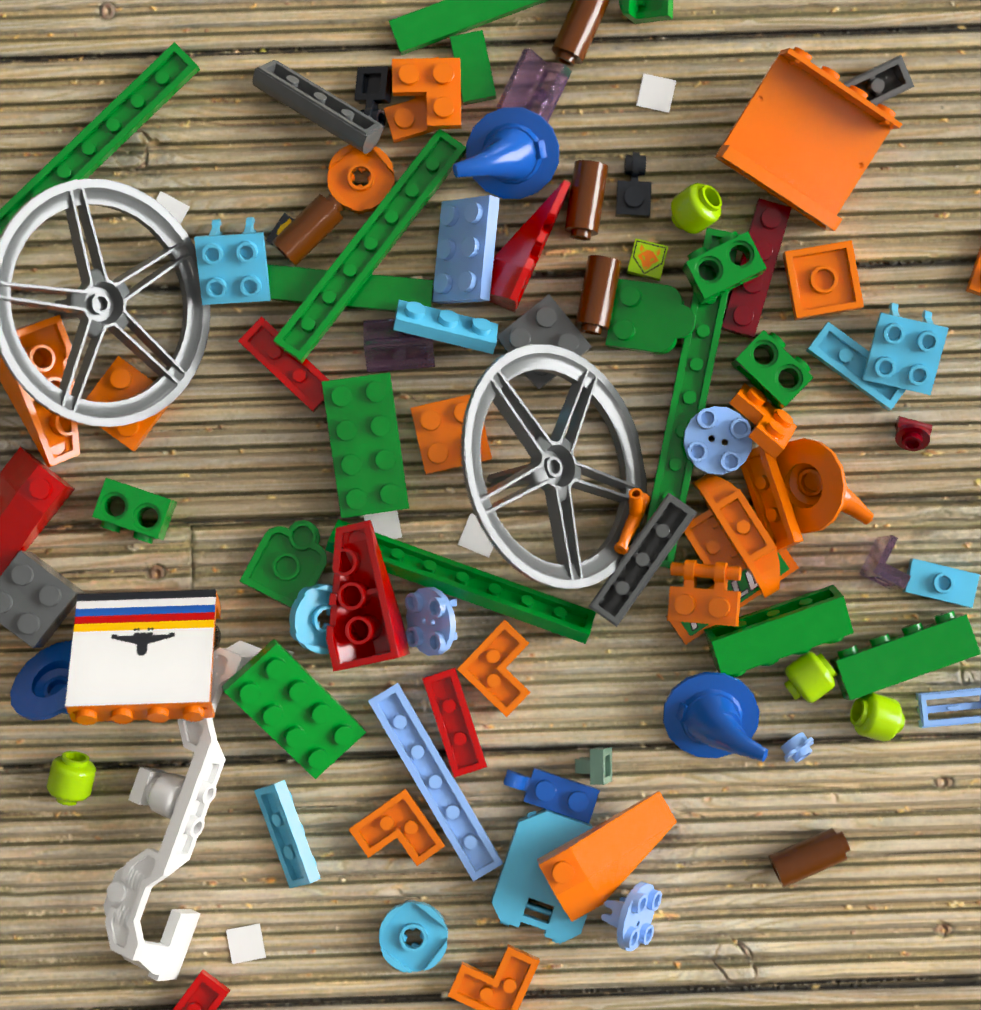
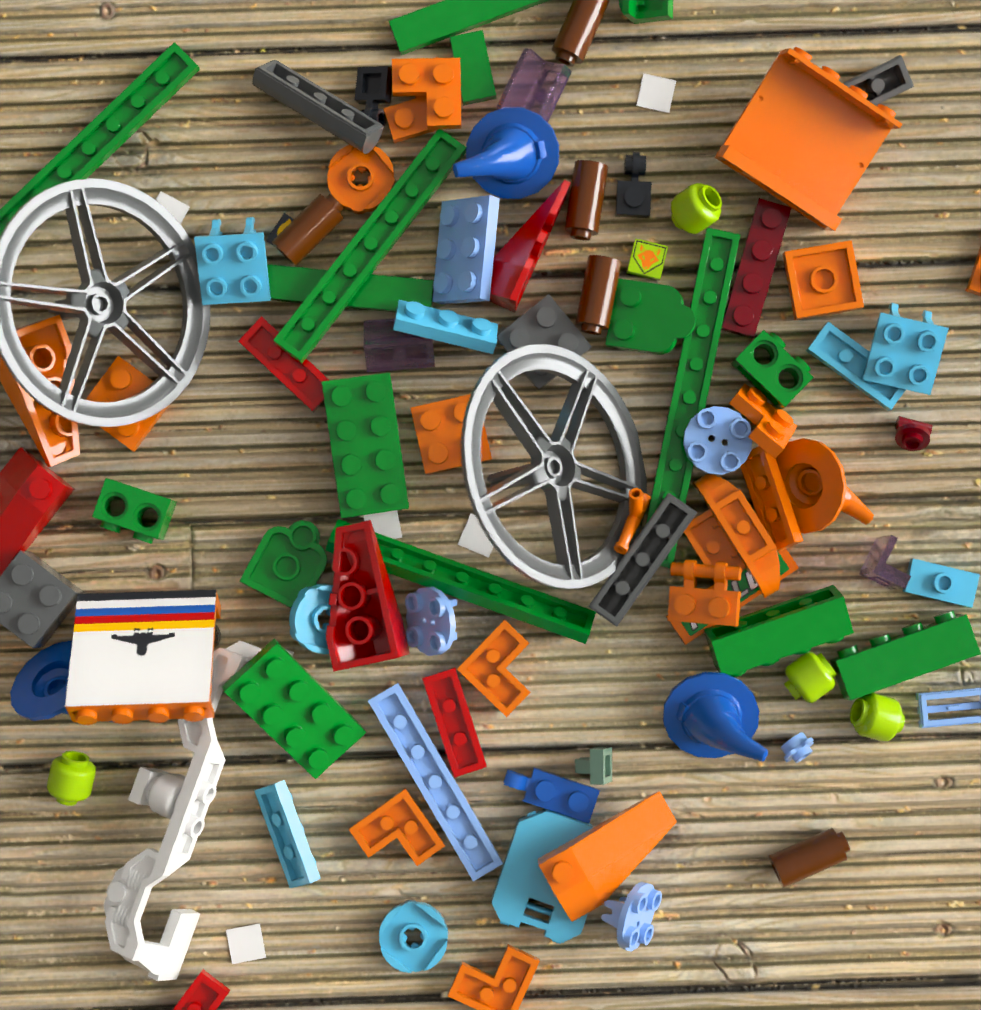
green brick [682,231,767,304] -> none

